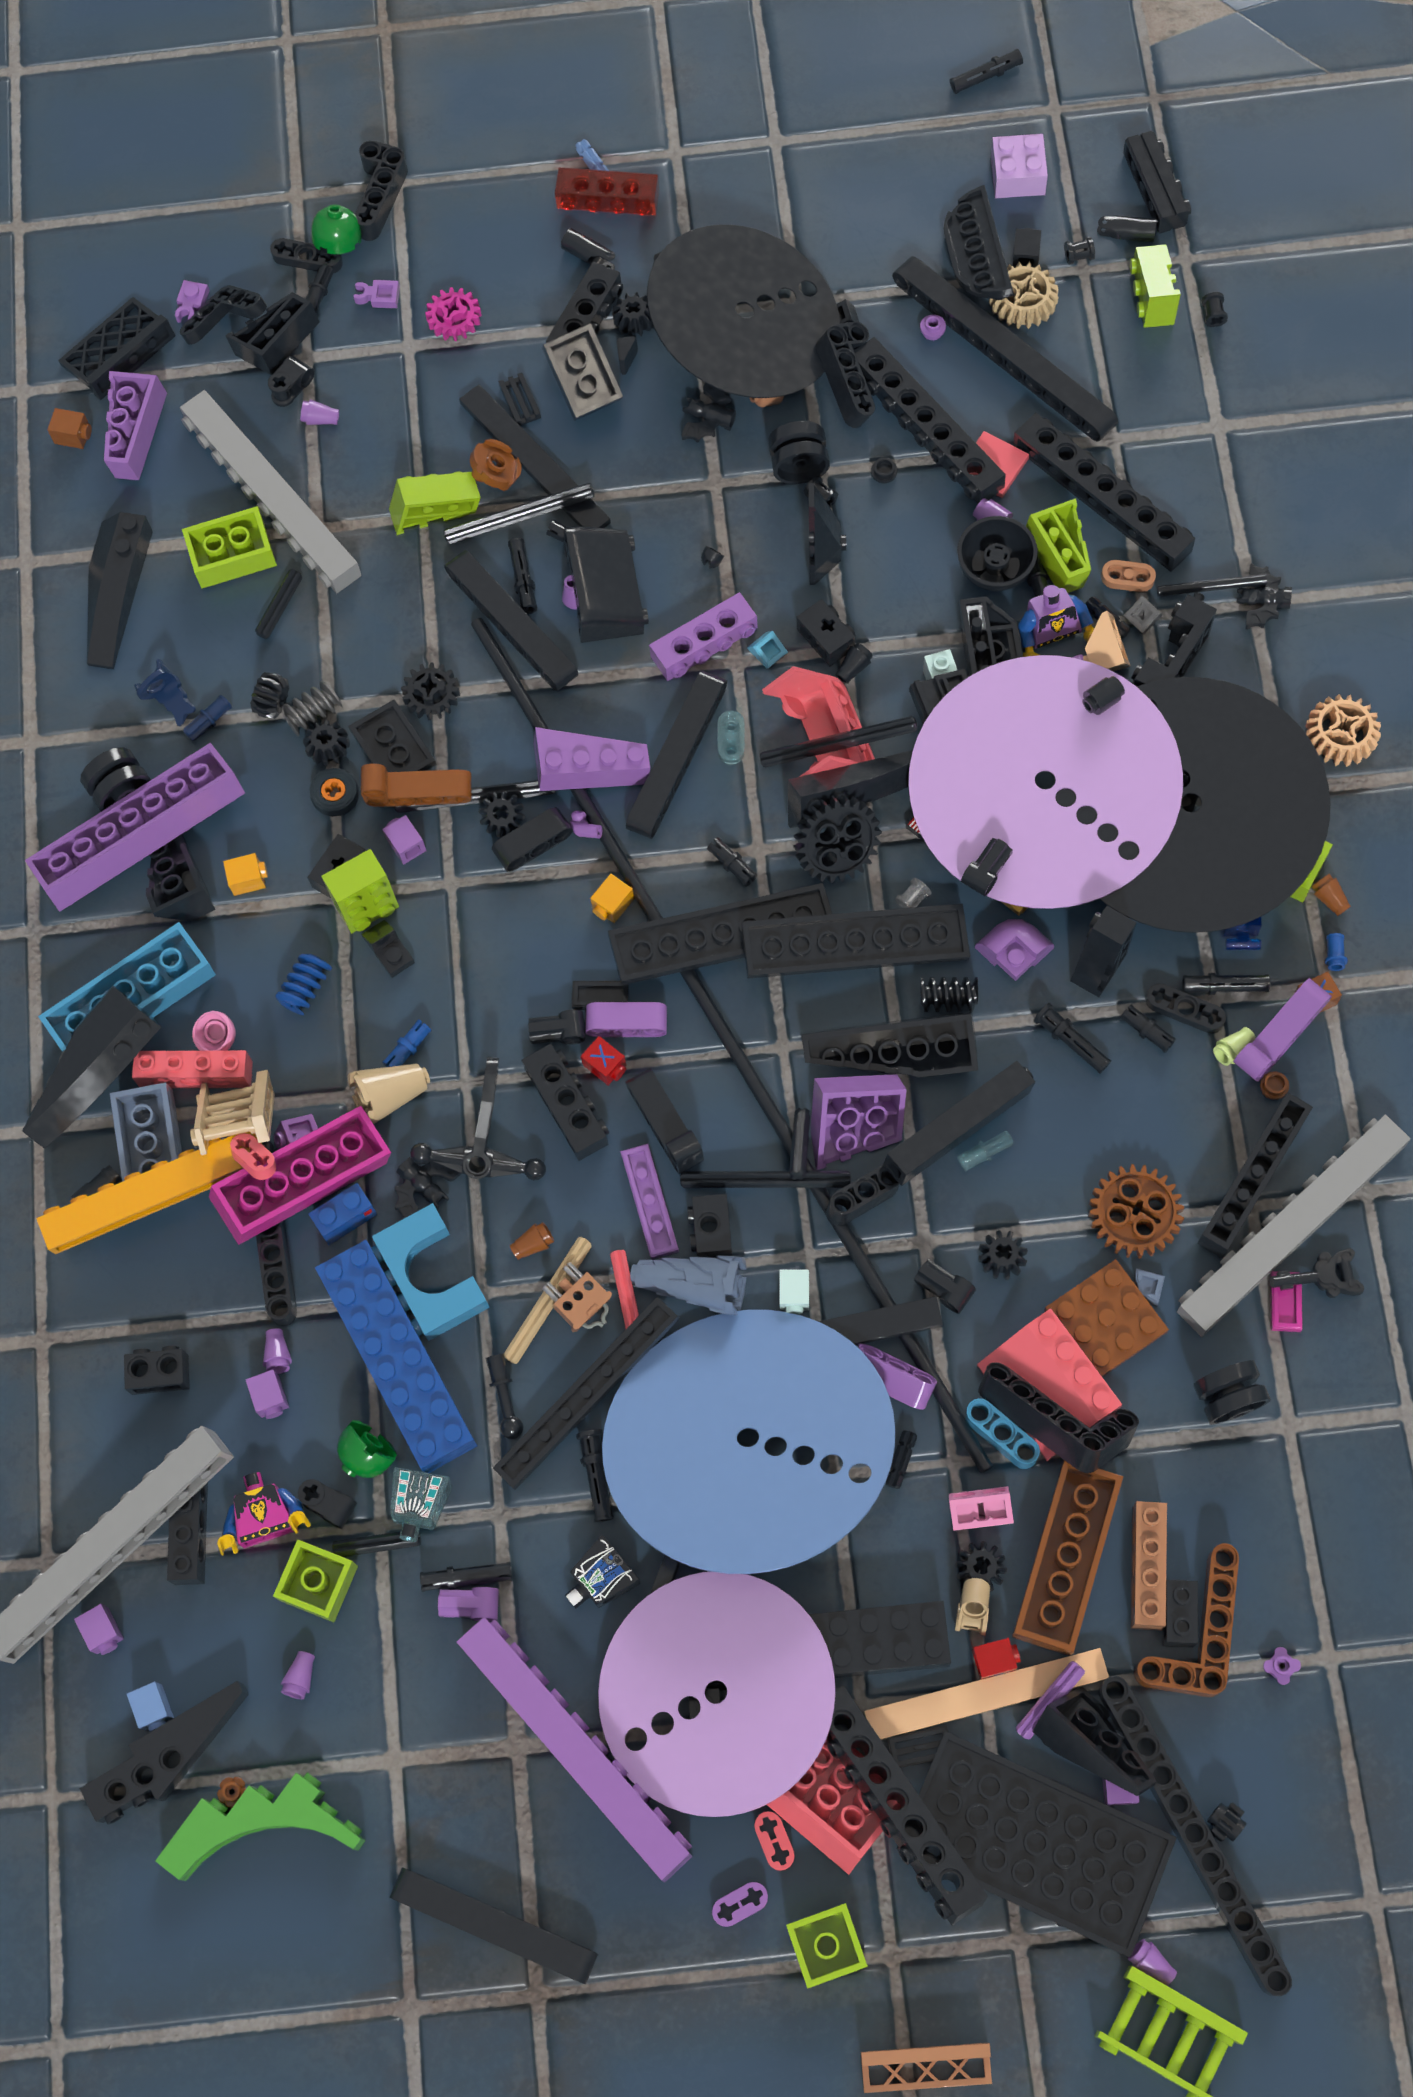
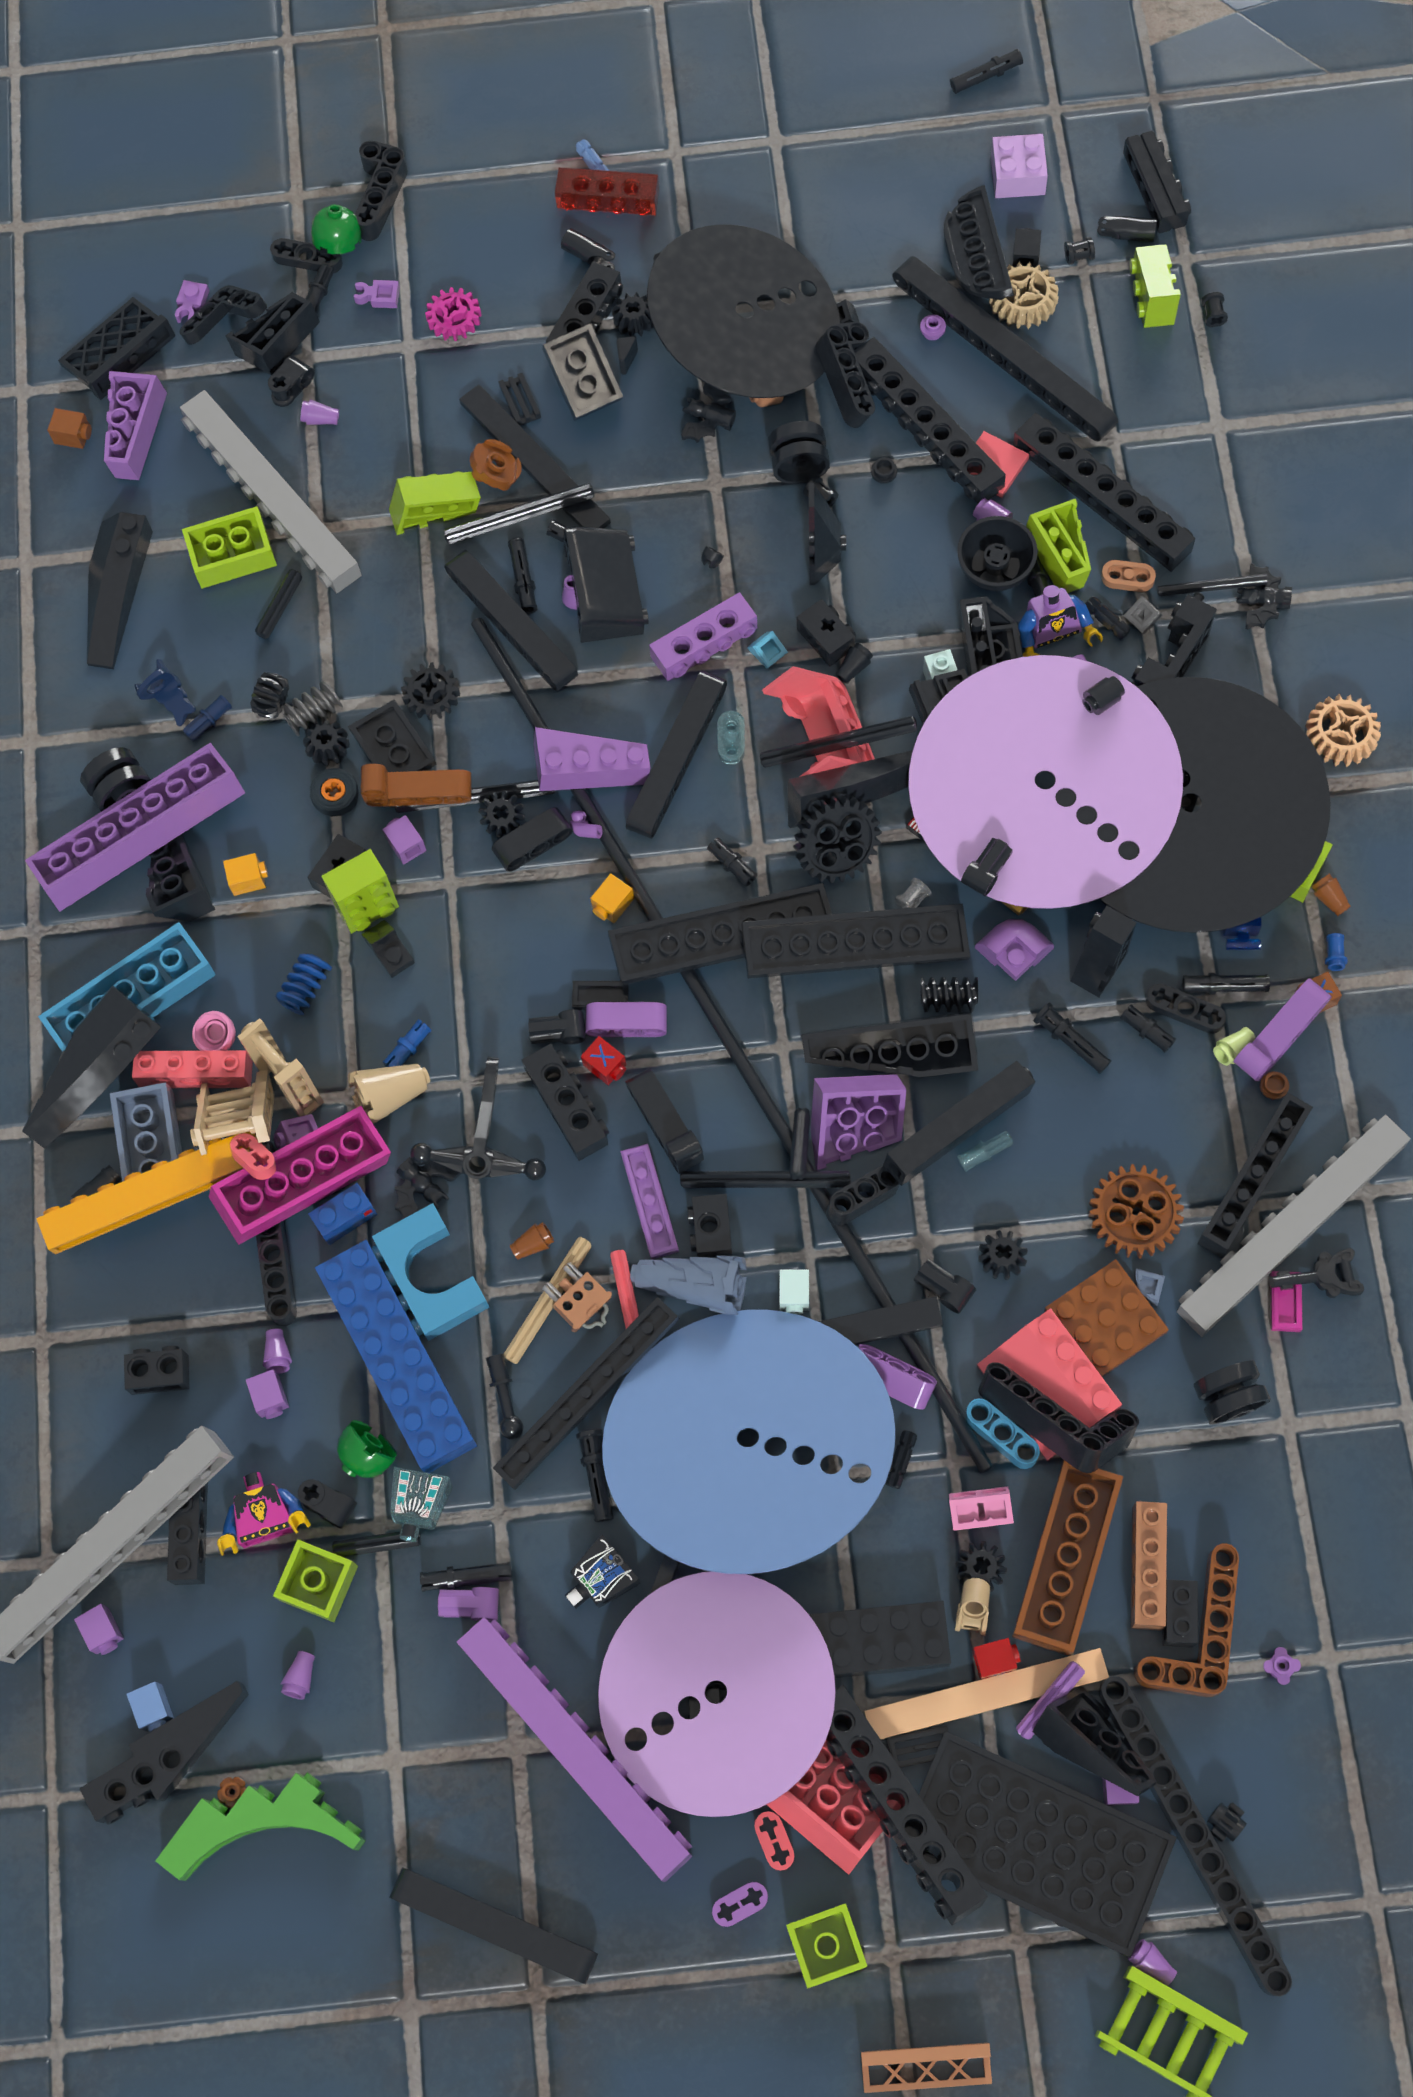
light nougat slope [1083,611,1130,671] -> none
none -> tan fence [237,1018,324,1117]

